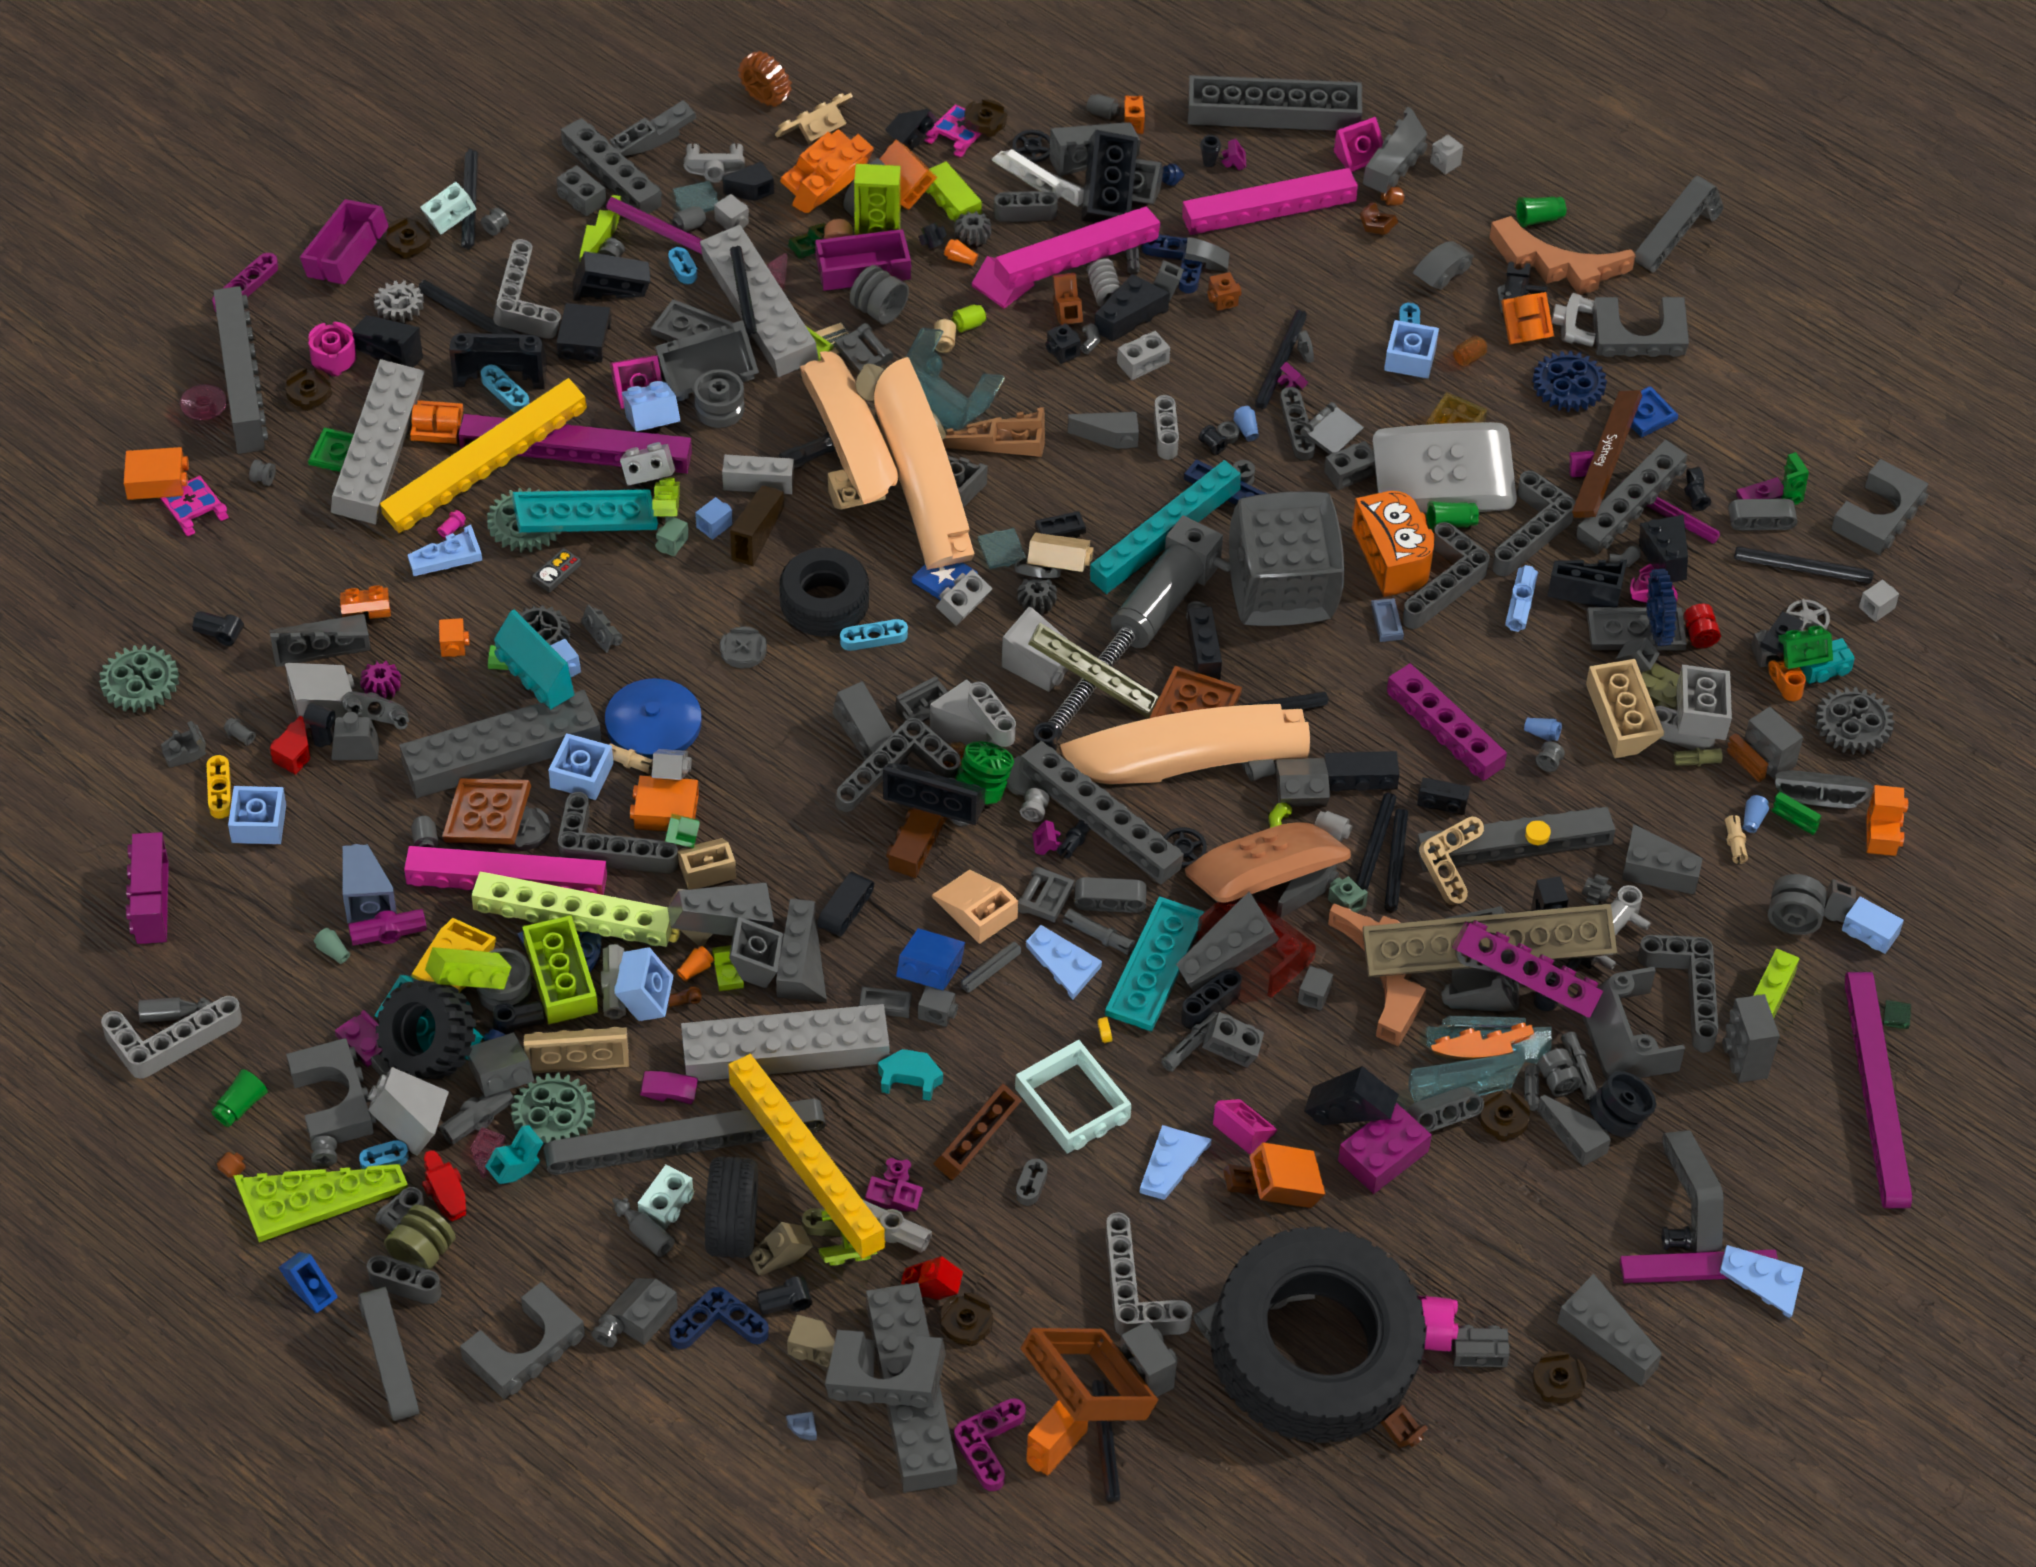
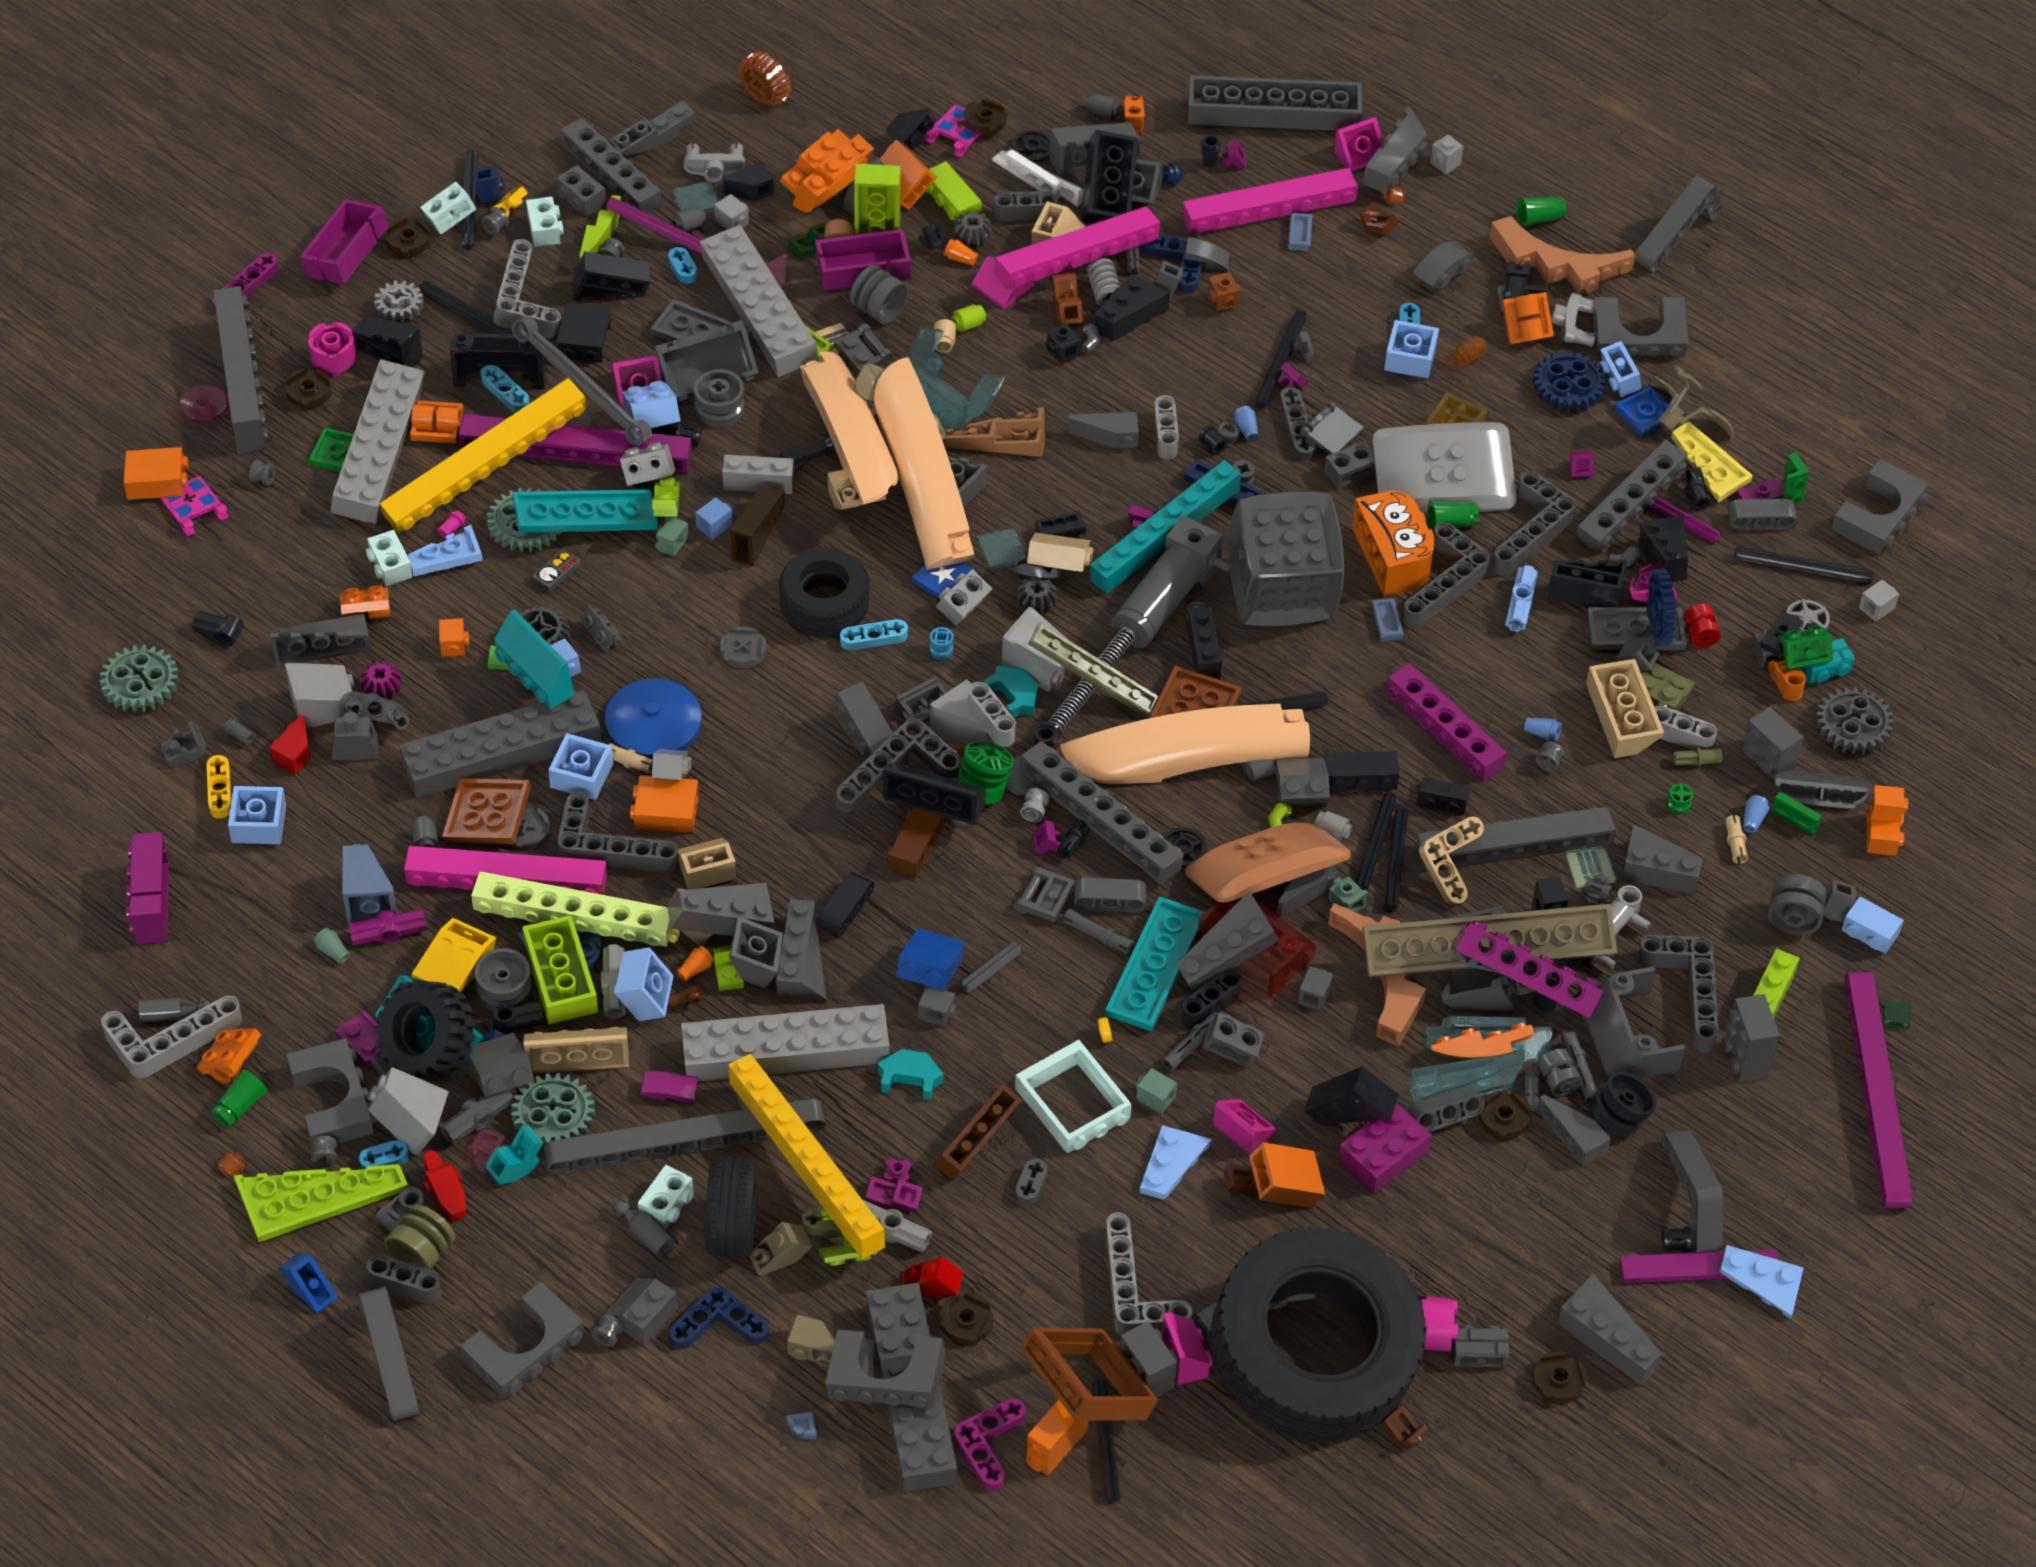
black piece [303,702,335,748] -> none
lime brick [425,947,511,989] -> none
panel [665,814,700,848] -> none
black axle [730,246,757,335] -> none
black piece [756,1276,813,1315] -> none
tan bracket [775,93,853,144] -> none
dark grey tile [859,987,912,1018] -> none
light nougat slope [932,870,1018,944] -> none
light blue wing [1026,925,1102,1000] -> none
light grey brick [1117,331,1170,380] -> none
yellow tile [1525,821,1551,845] -> none
reddish brown tile [1572,390,1642,518] -> none
light grey brick [1677,665,1732,740] -> none
dark orange tile [1727,733,1768,782] -> none
none -> orange plate [196,1028,261,1084]
none -> light aqua brick [366,530,413,586]
none -> dark blue brick [473,166,505,204]
none -> yellow plate [491,186,527,217]
none -> dark grey piece [512,316,652,446]
none -> light aqua brick [526,197,563,247]
none -> black connector [656,423,702,445]
none -> dark azure wheel [930,627,954,660]
none -> teal piece [984,666,1038,719]
none -> tan slope [1031,202,1086,245]
none -> magenta tile [1128,505,1154,531]
none -> sand green brick [1135,1068,1177,1114]
none -> dark pink slope [1162,1312,1212,1385]
none -> sand blue tile [1288,213,1313,252]
none -> clear light blue piece [1566,846,1616,888]
none -> light blue brick [1599,341,1642,398]
none -> dark tan plant [1648,364,1734,440]
none -> green wheel [1667,783,1694,814]
none -> light yellow wing [1671,421,1753,503]

